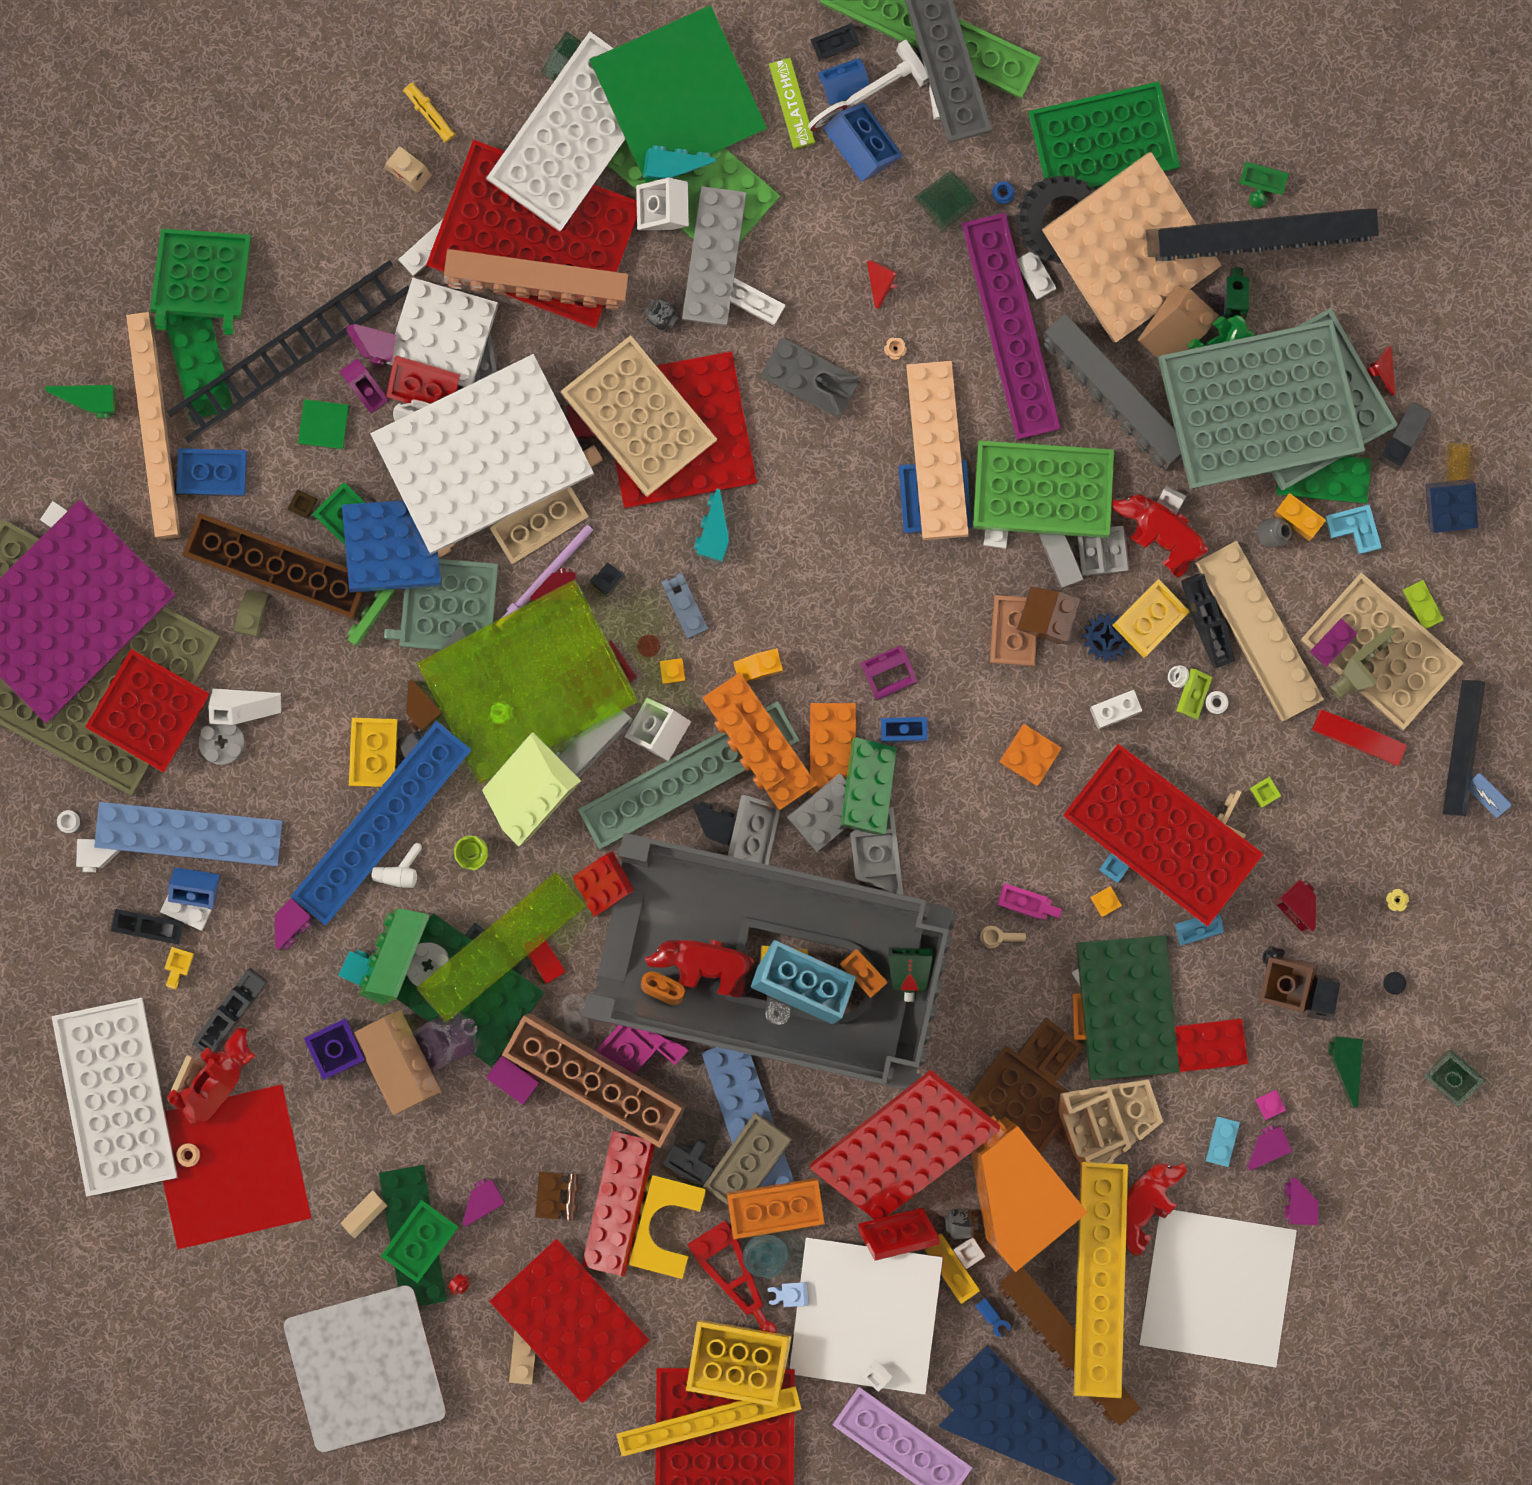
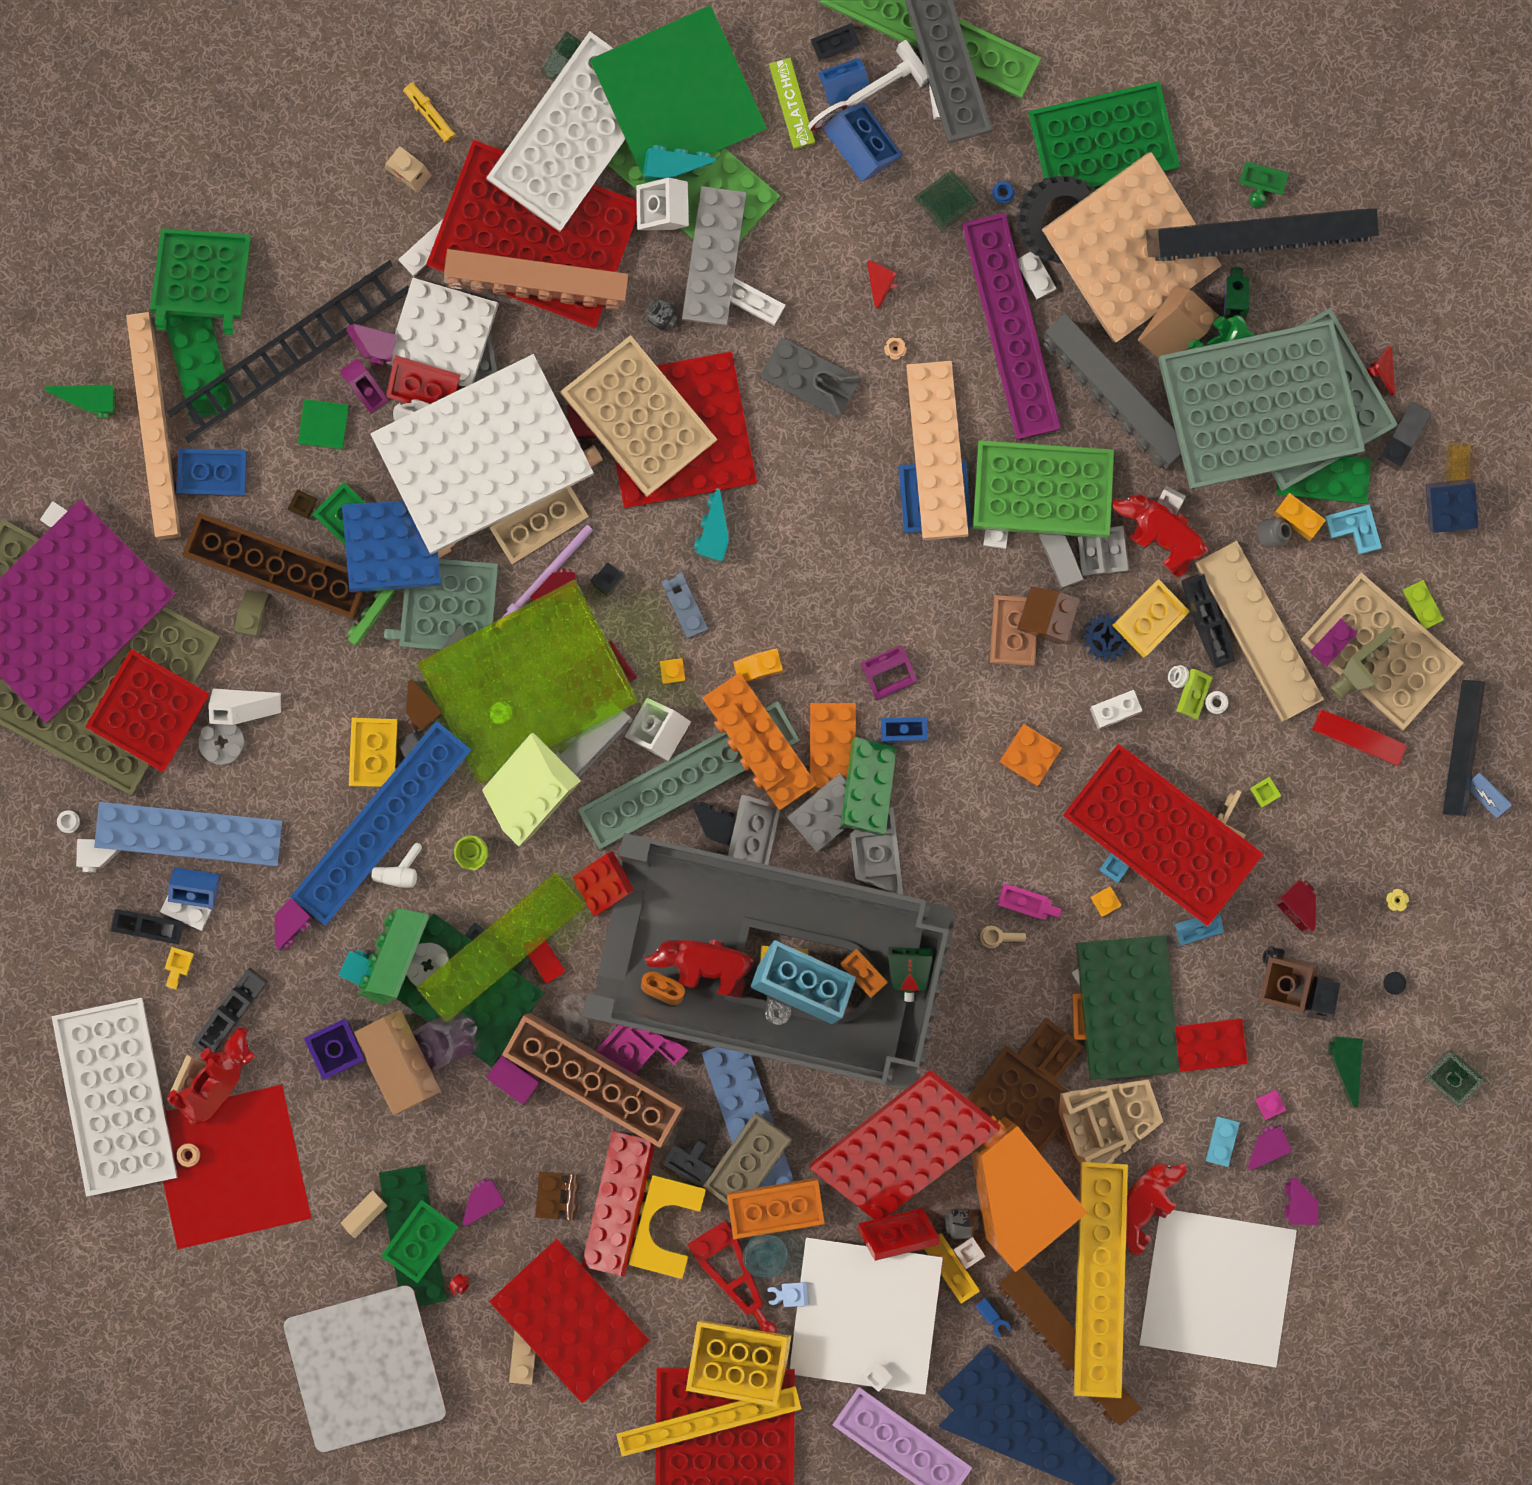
clear red tile [637,634,660,658] -> none

